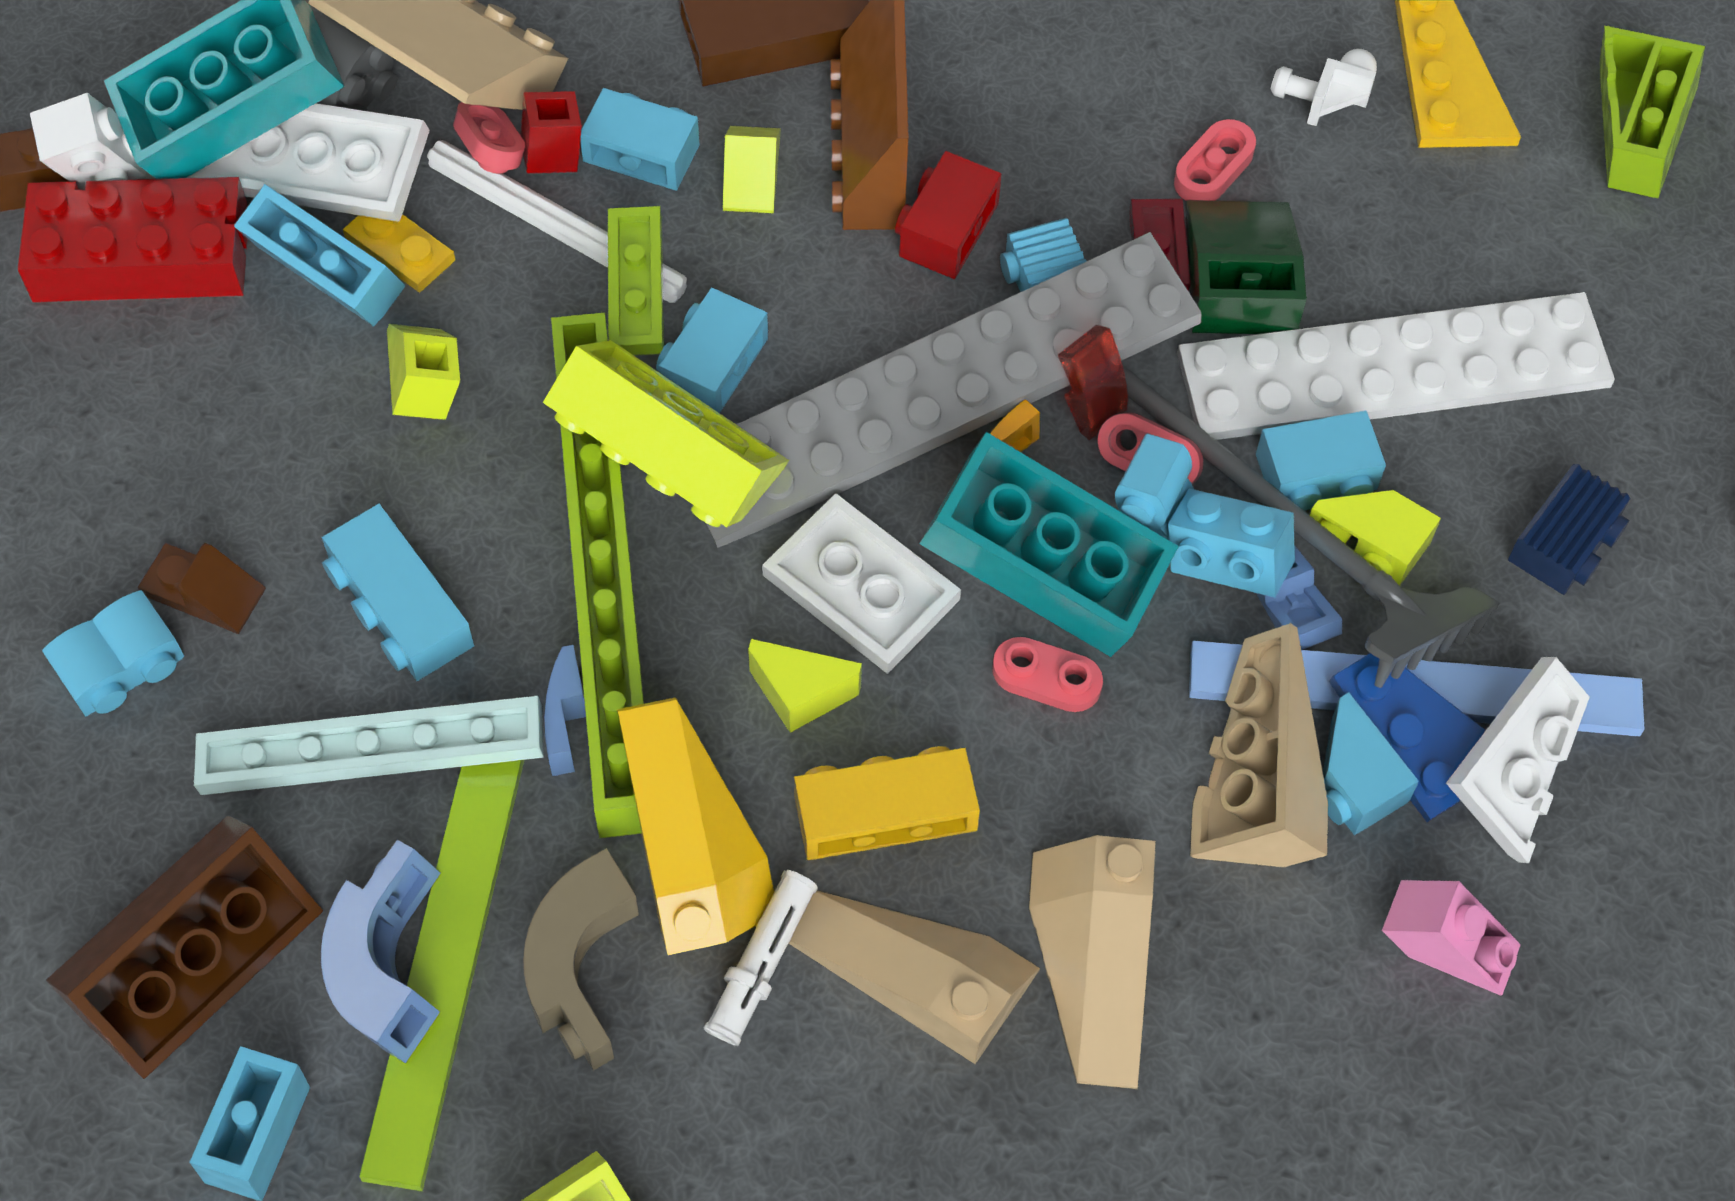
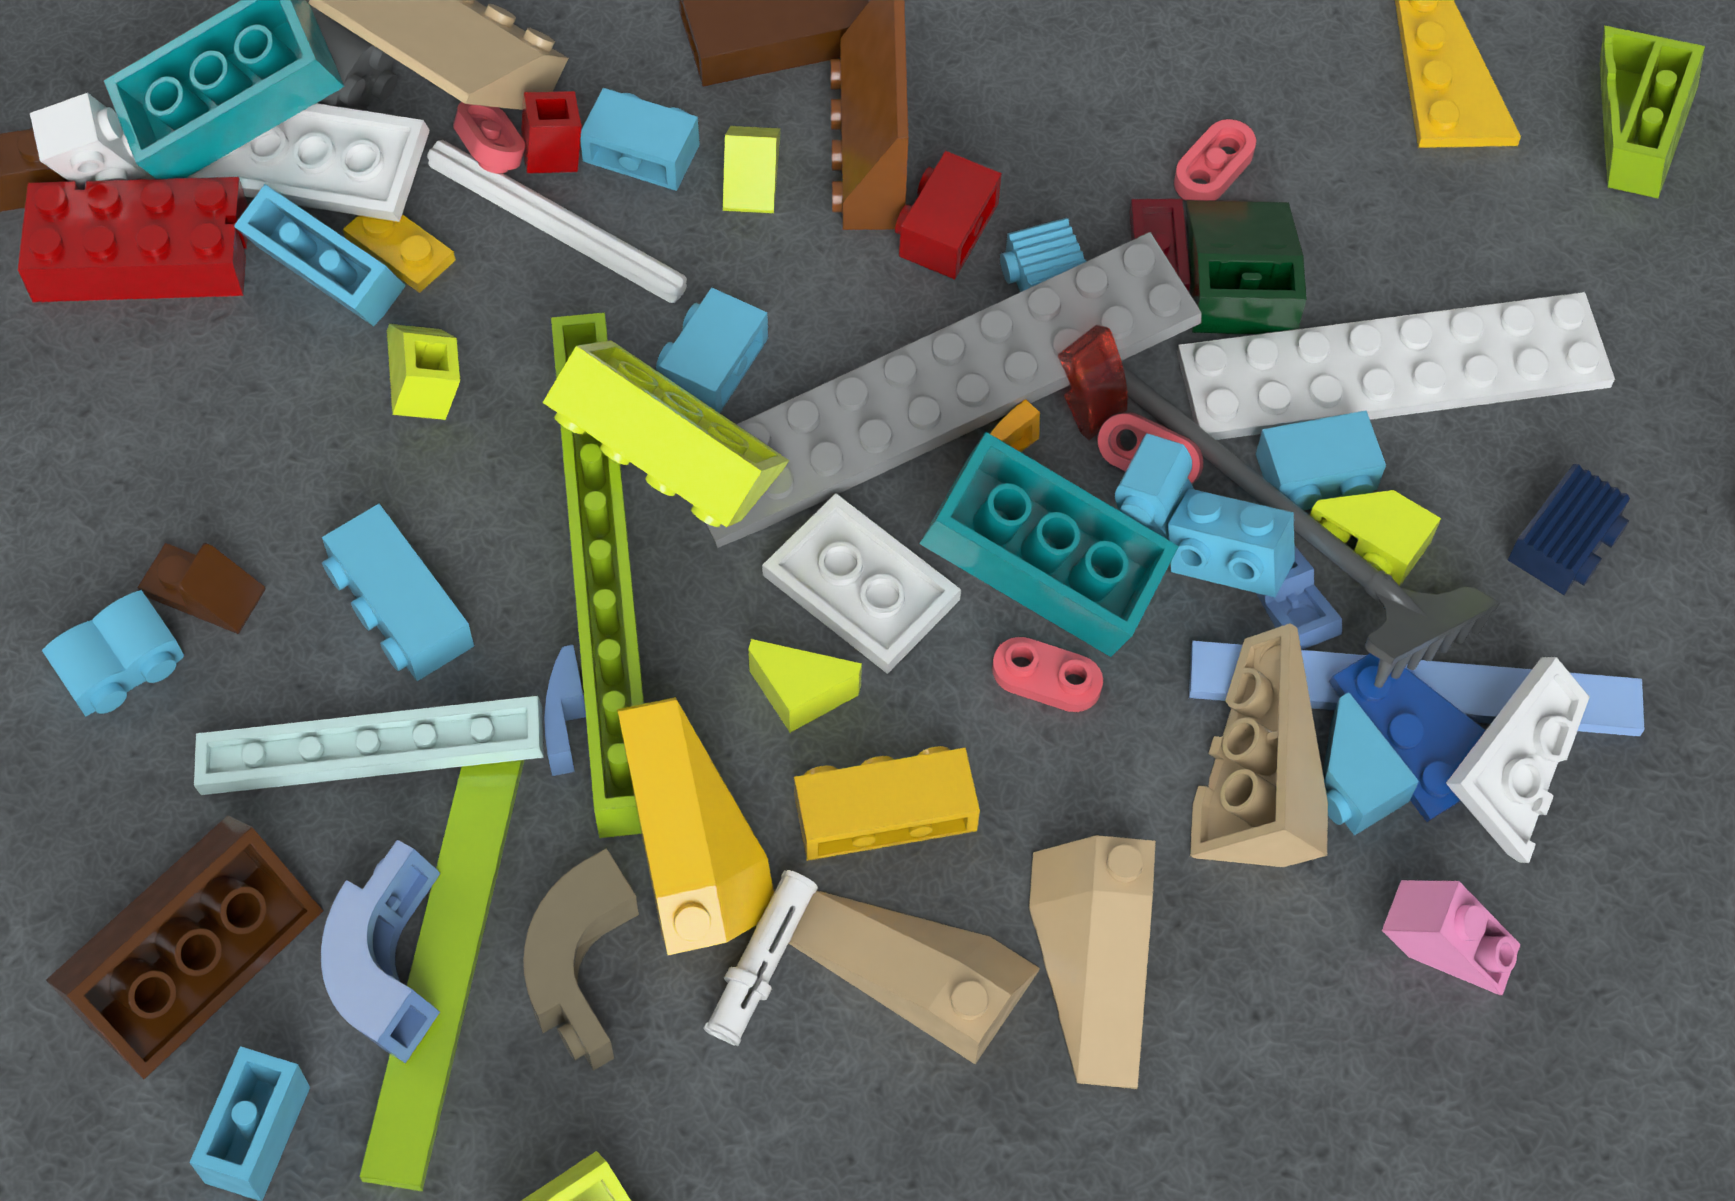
lime plate [608,206,664,355] -> none
white piece [1270,49,1377,126] -> none

